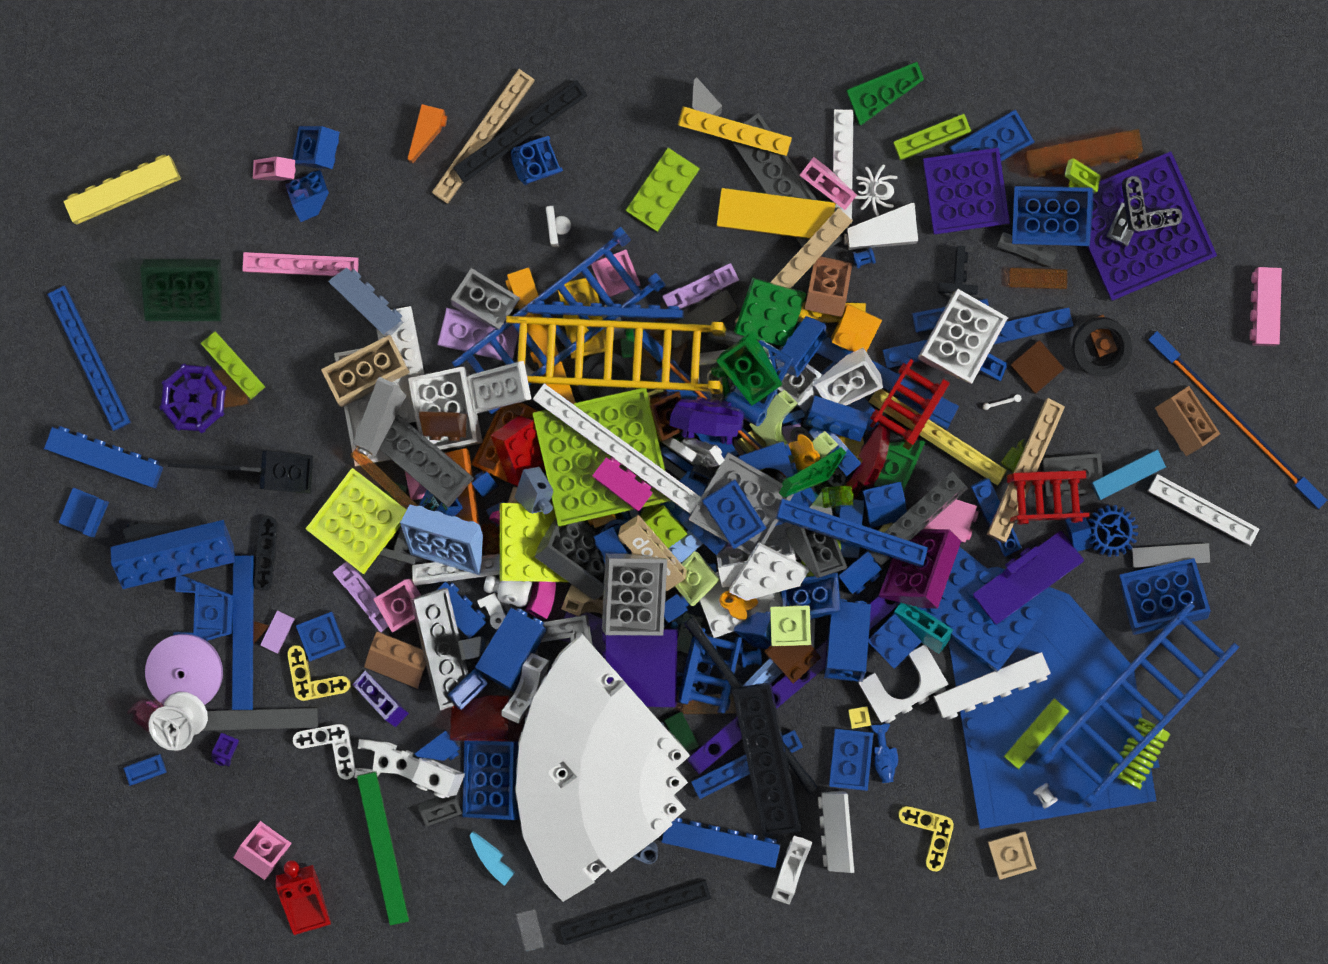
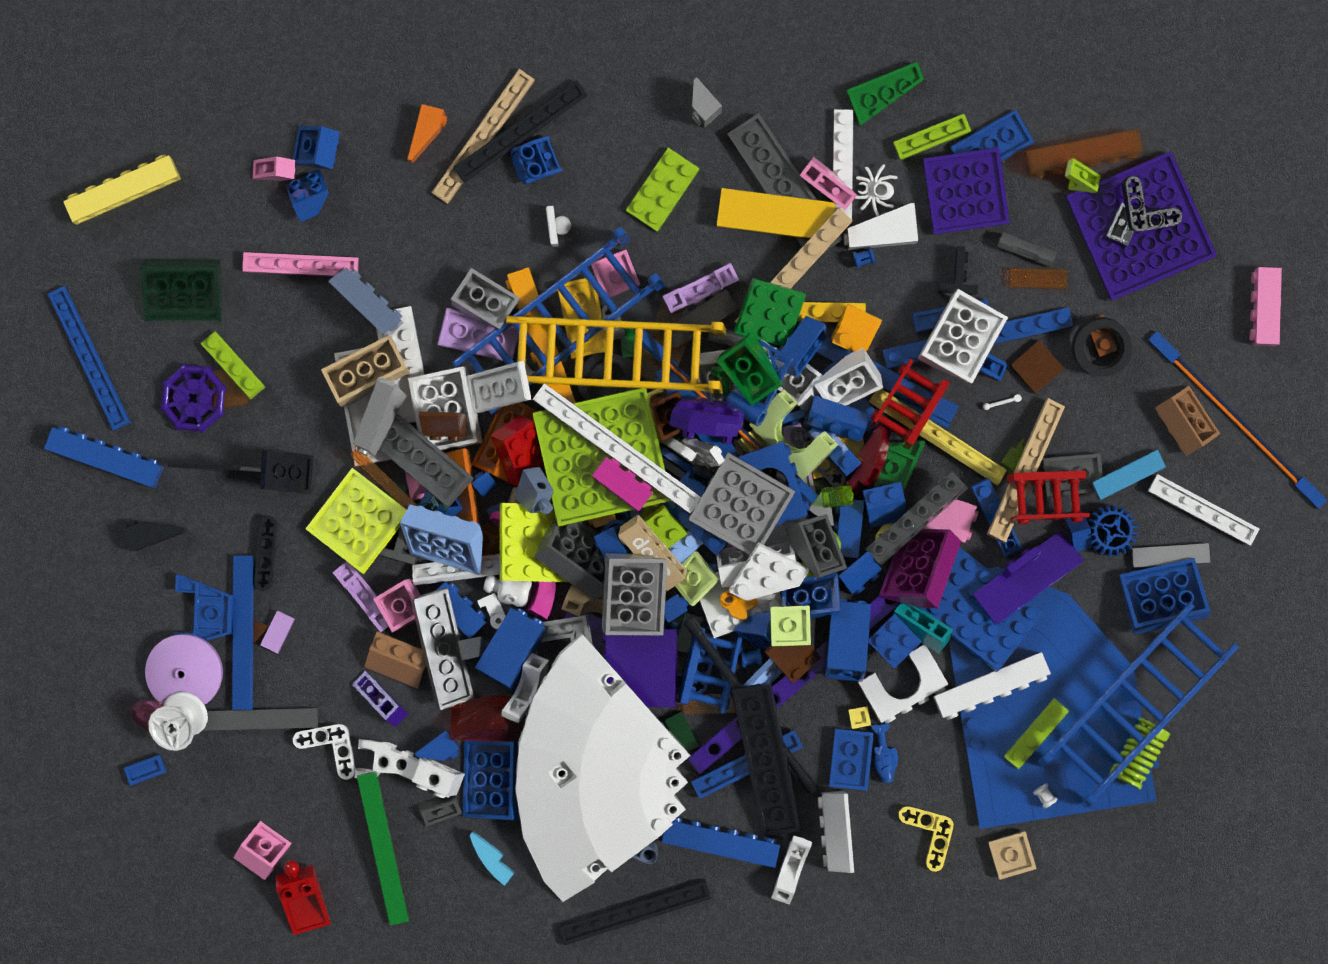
blue bracket [59,488,109,537] -> none
blue brick [111,520,235,589] -> none
dark purple bracket [212,733,239,767] -> none
light yellow beam [288,646,351,701] -> none
blue plate [296,612,346,662] -> none
tile [448,669,488,710] -> none
clear tile [516,909,545,952] -> none
blue plate [527,301,684,319] -> none
yellow plate [678,106,792,156] -> none
blue tile [702,479,767,549] -> none
blue plate [775,499,928,567] -> none
green wing [779,447,847,498] -> none
light orange plate [788,434,821,470] -> none
nougat slope [805,256,852,317] -> none
blue slope [1012,186,1094,246] -> none

